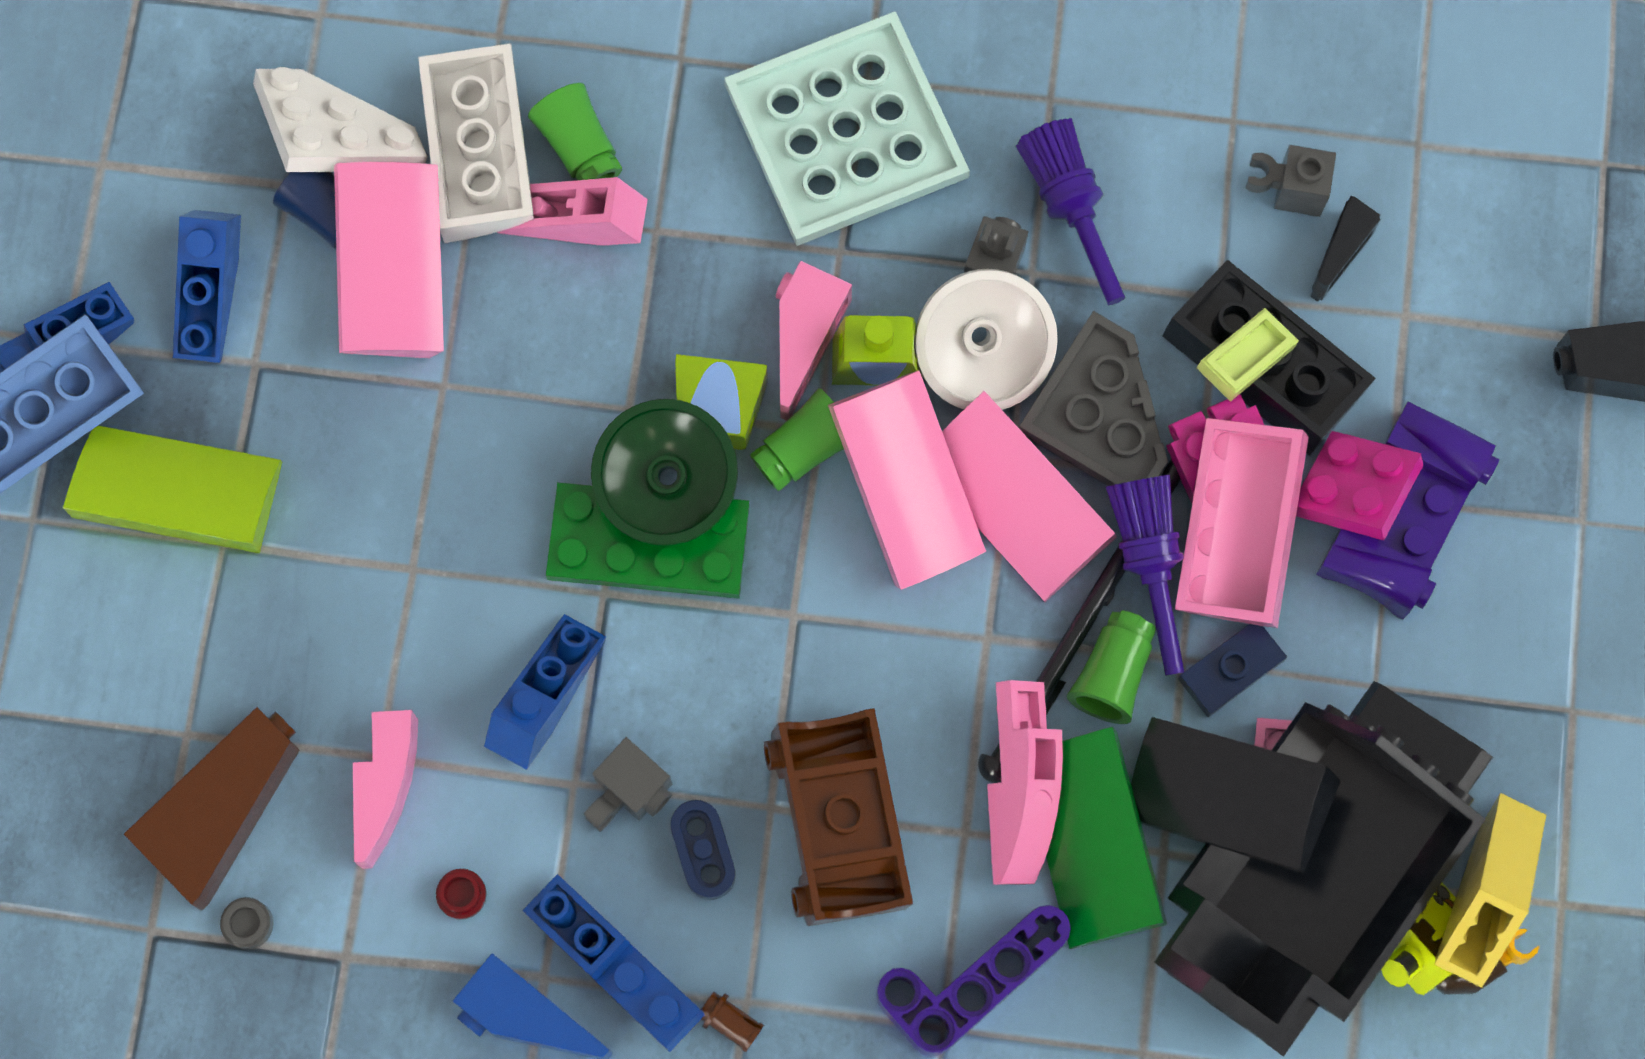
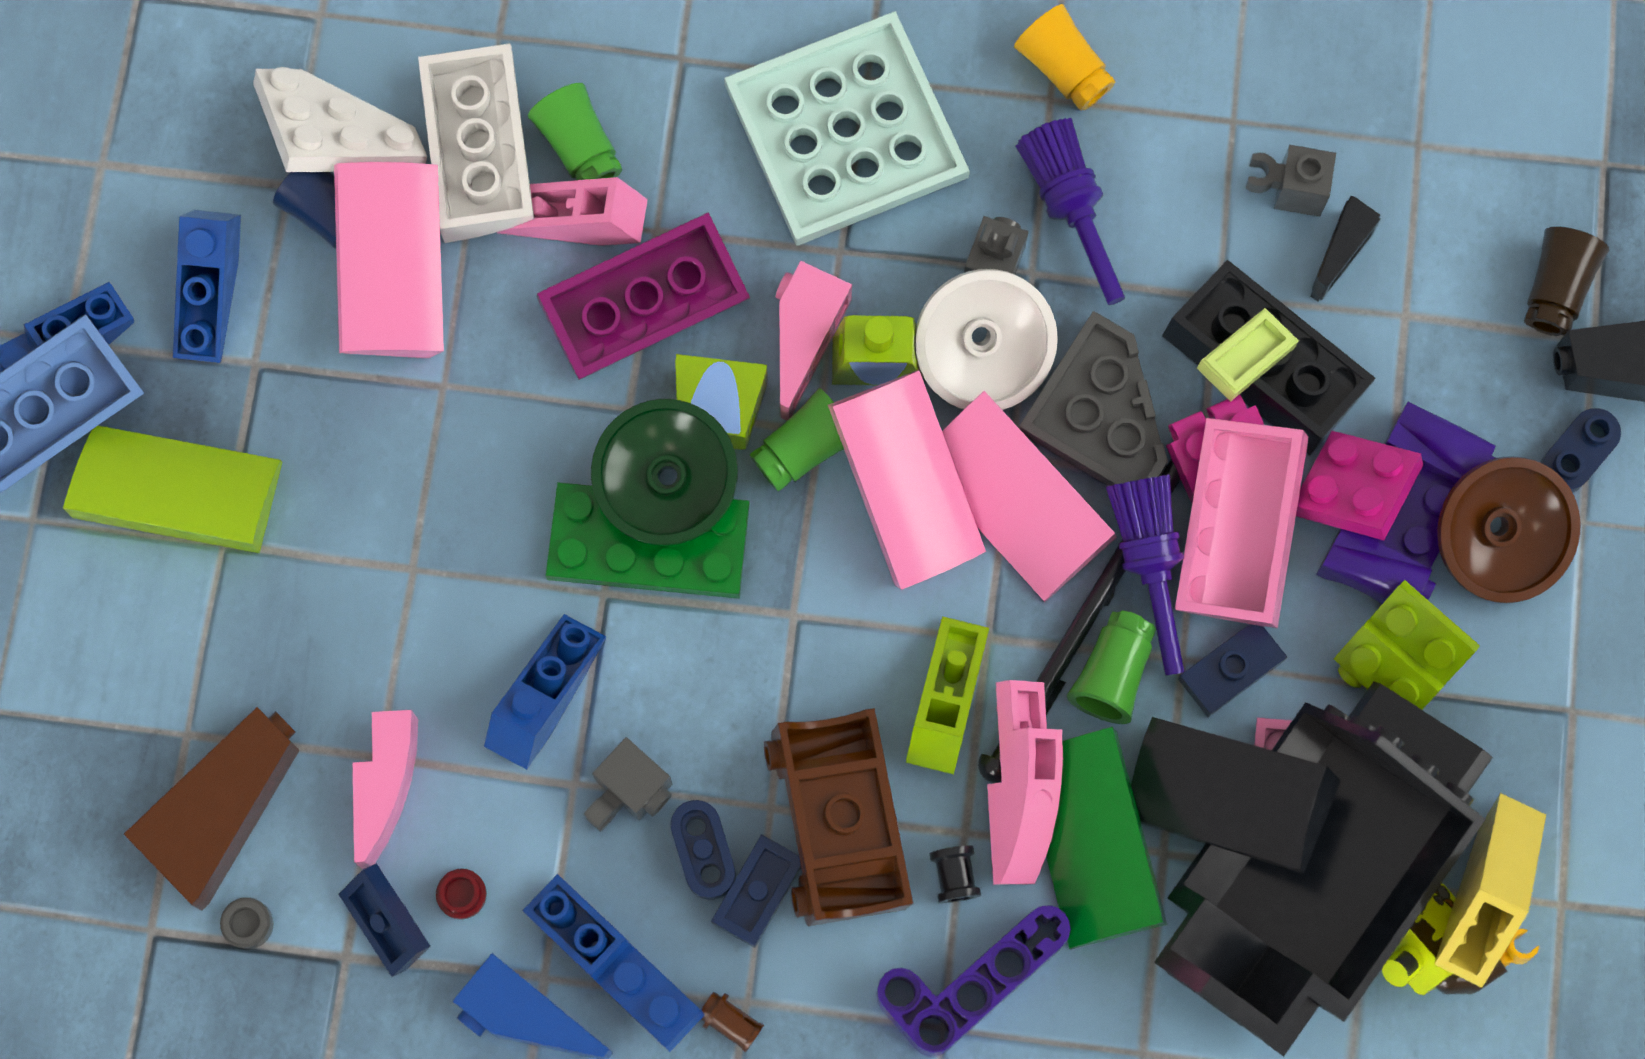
none -> dark blue plate [338,863,431,977]
none -> magenta slope [537,212,750,380]
none -> dark blue plate [711,834,801,948]
none -> lime slope [905,616,989,775]
none -> black bush [929,845,981,903]
none -> yellow plant [1014,4,1116,111]
none -> lime plate [1333,580,1480,710]
none -> reddish brown dish [1437,456,1581,603]
none -> dark brown plant [1524,227,1609,337]
none -> dark blue plate [1540,408,1621,493]

